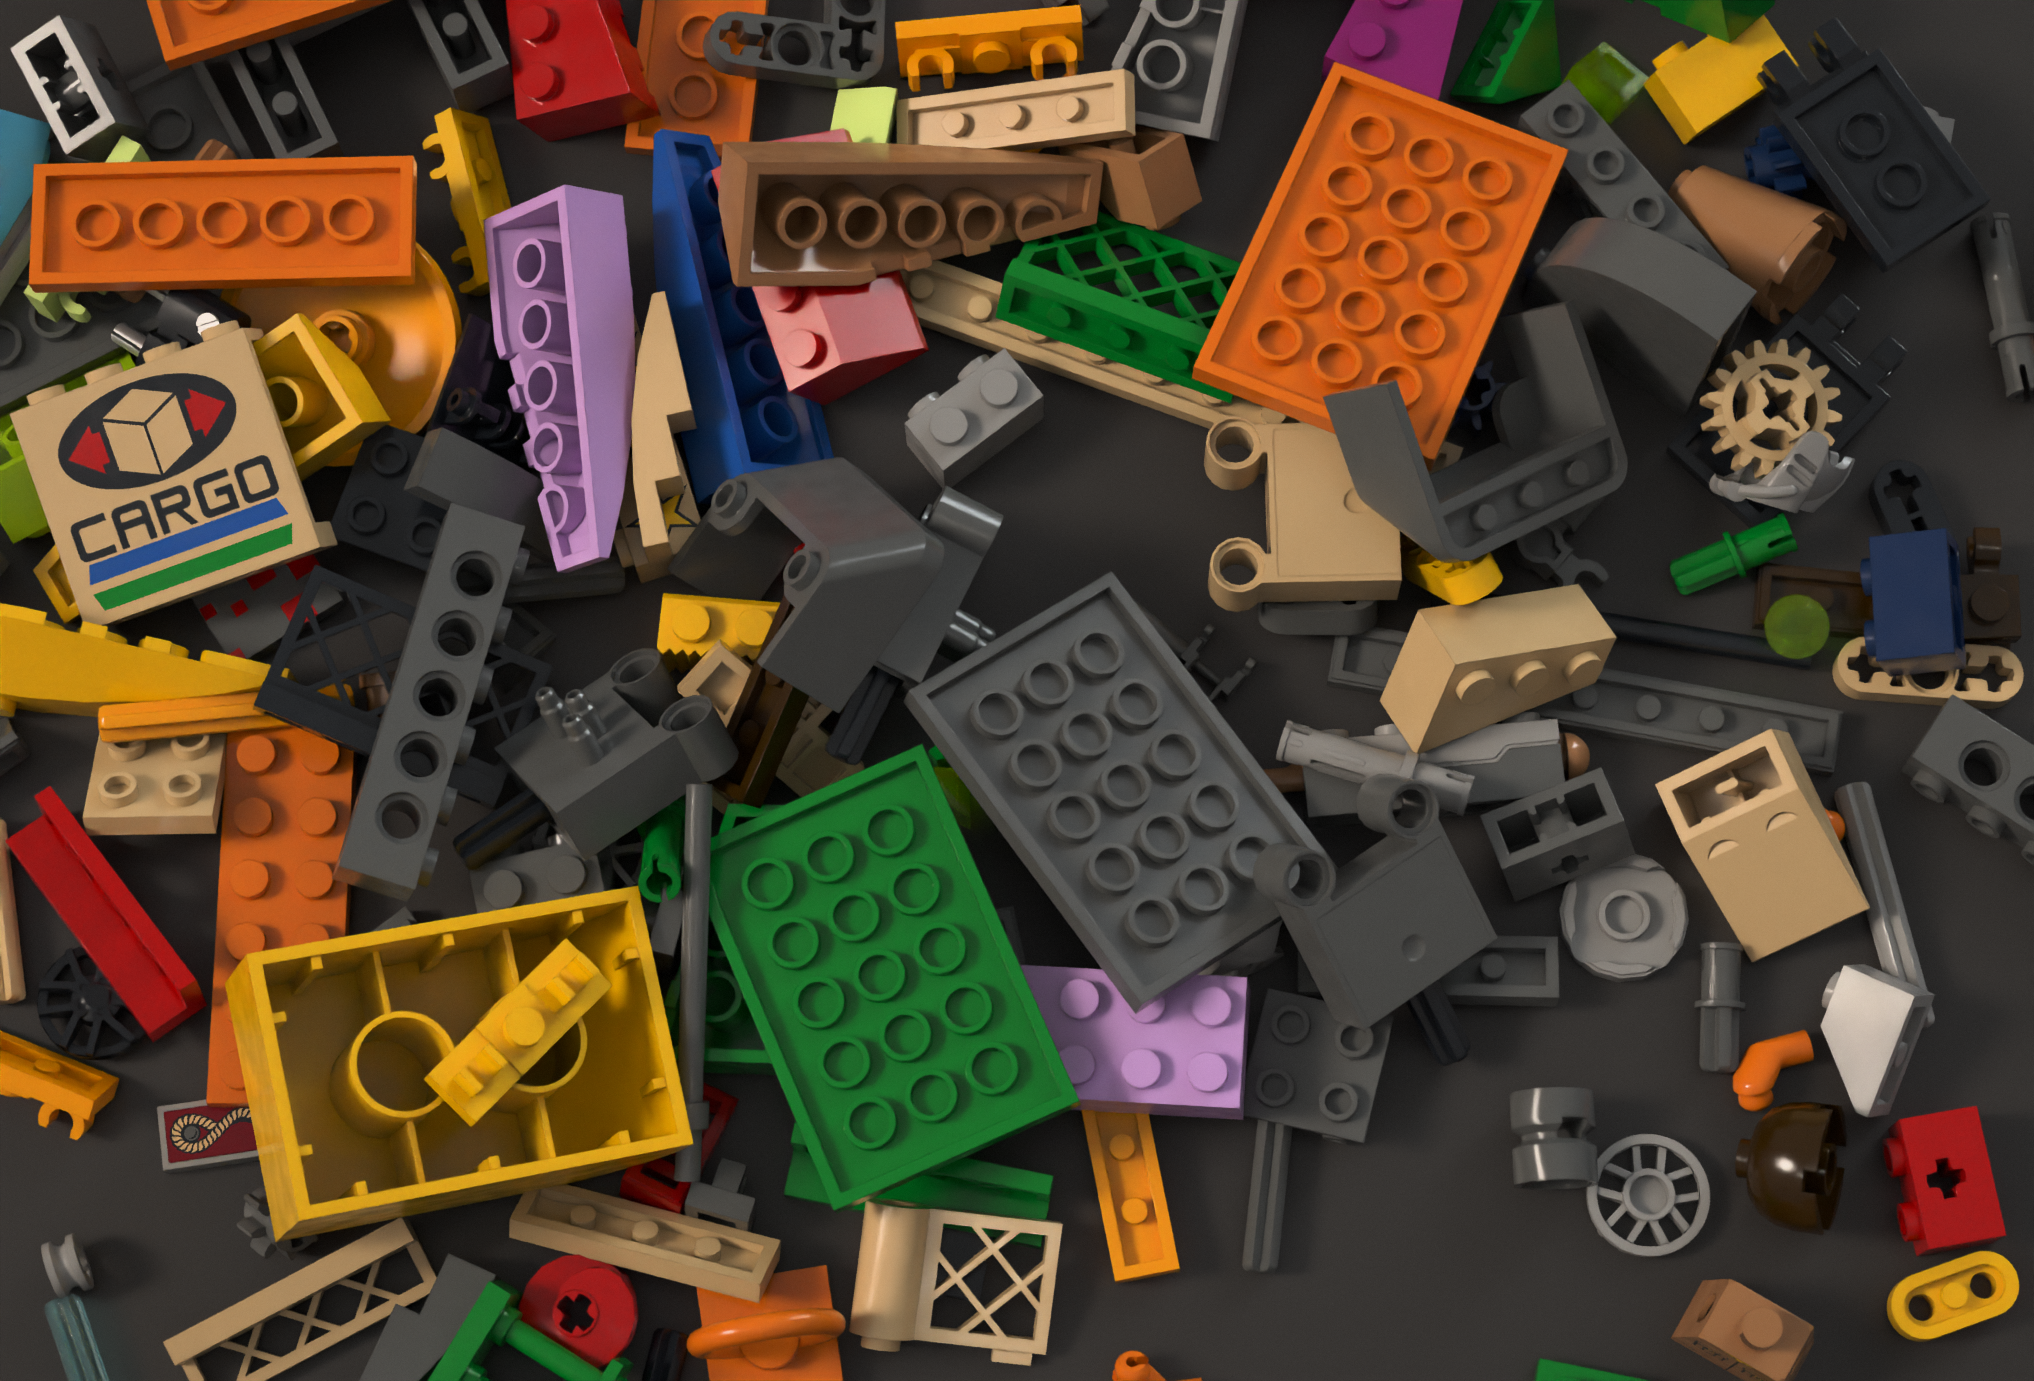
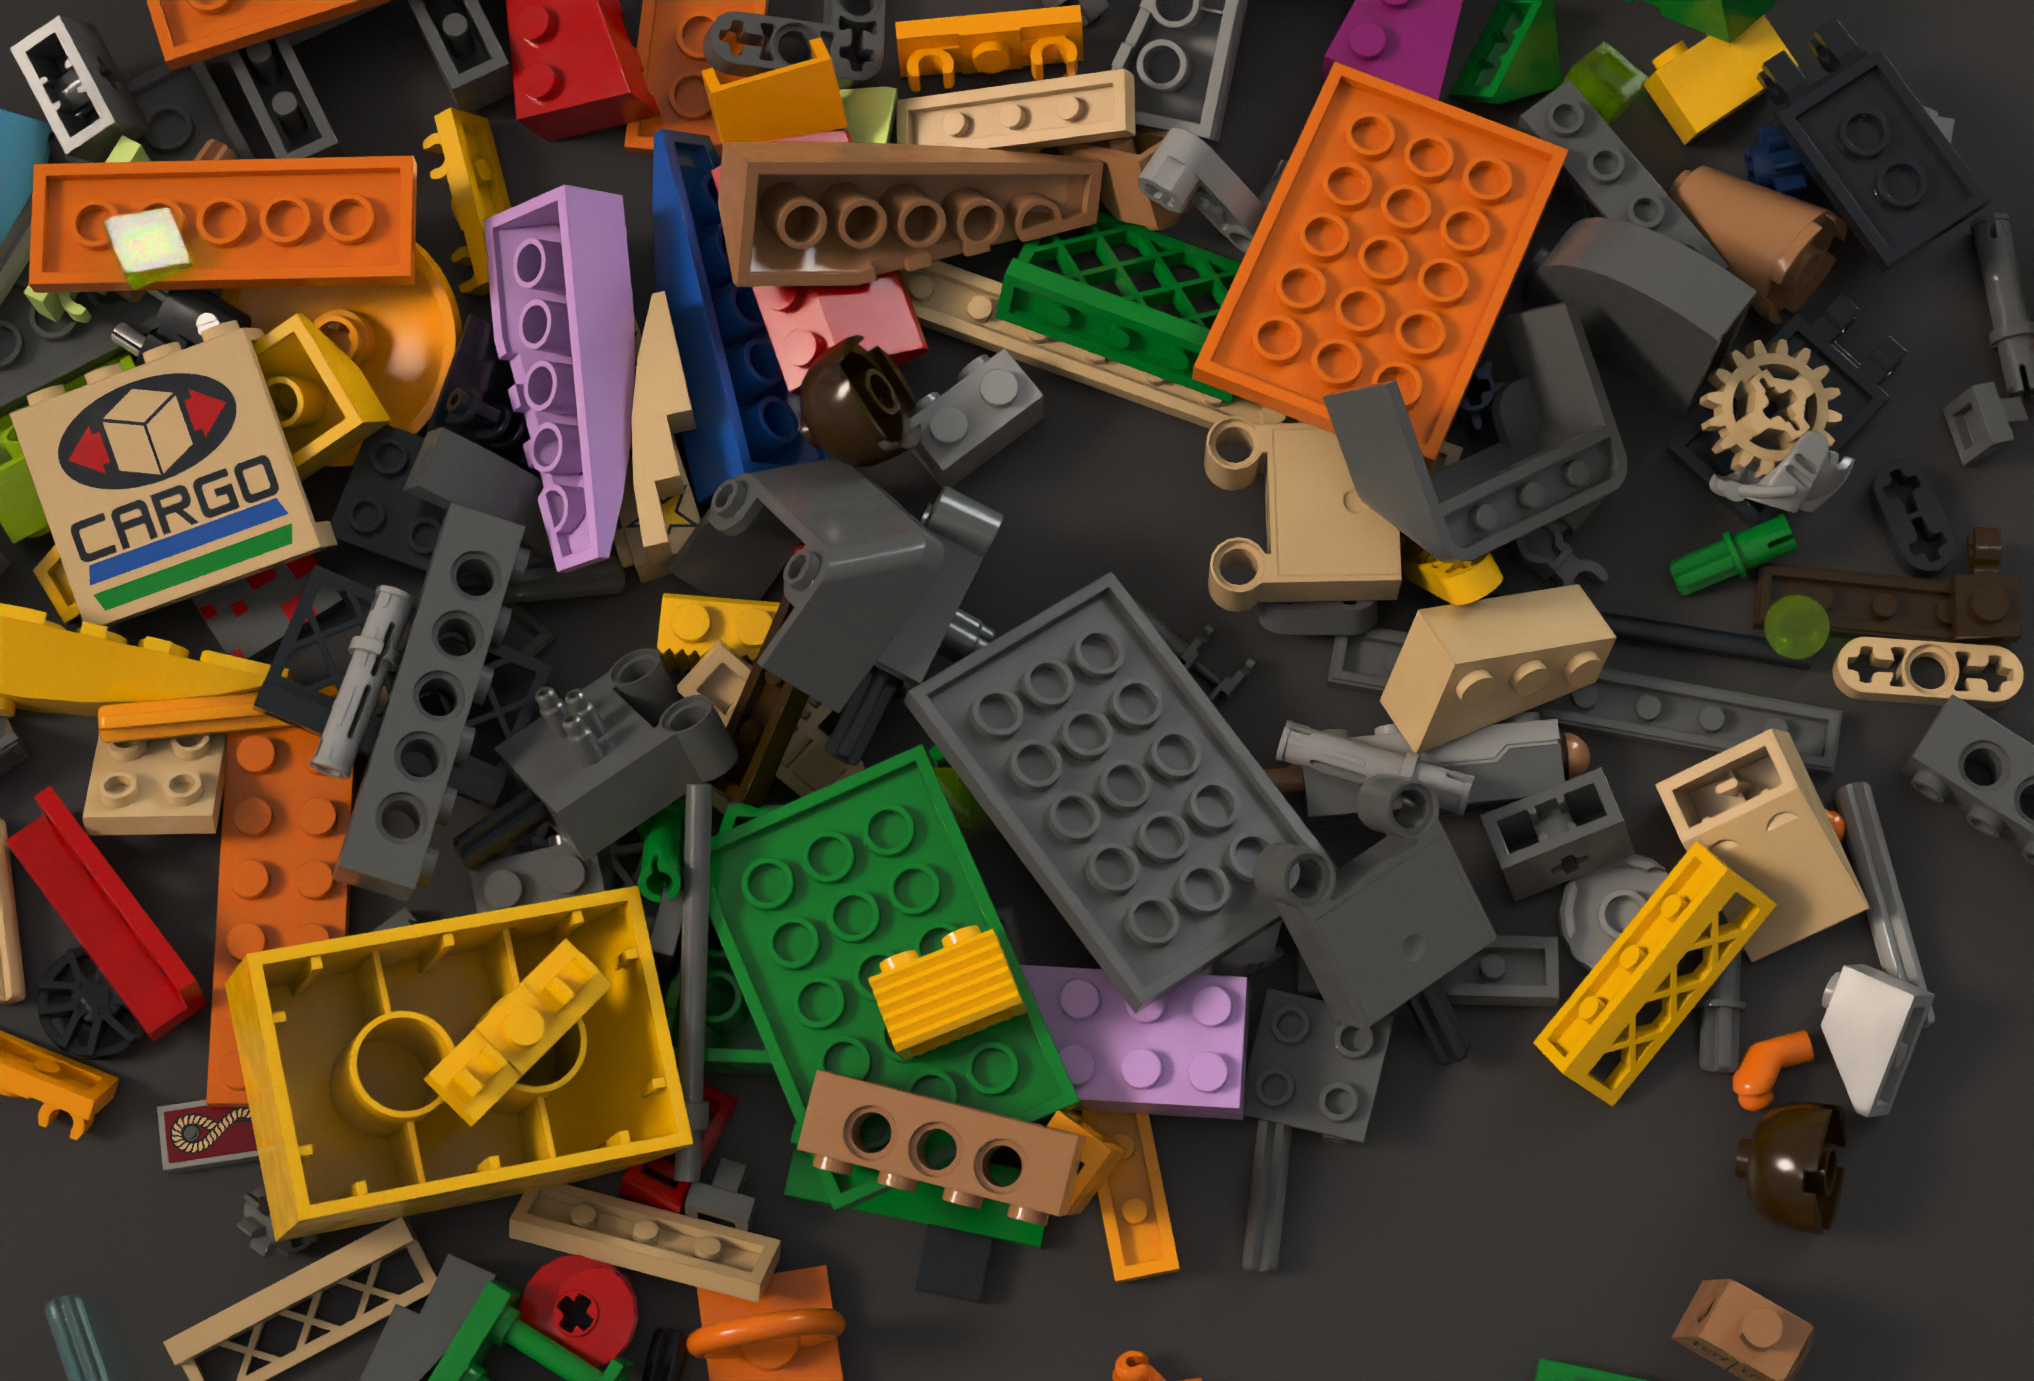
light grey bush [41,1233,94,1300] -> none
tan piece [849,1198,1063,1366] -> none
dark grey wheel [1509,1087,1599,1190] -> none
light grey wheel [1585,1134,1710,1258] -> none
dark blue brick [1860,528,1967,677] -> none
red brick [1882,1106,2006,1257] -> none
yellow plate [1887,1251,2019,1342] -> none
none -> clear neon green slope [102,207,193,290]
none -> light grey pin [309,585,417,780]
none -> light orange panel [701,37,848,147]
none -> medium nougat brick [797,1070,1086,1226]
none -> dark brown cylinder [800,334,922,467]
none -> yellow brick [868,925,1027,1061]
none -> light orange panel [1047,1110,1127,1216]
none -> light grey beam [1137,127,1289,254]
none -> yellow fence [1533,841,1777,1107]
none -> dark grey tile [1942,381,2029,466]

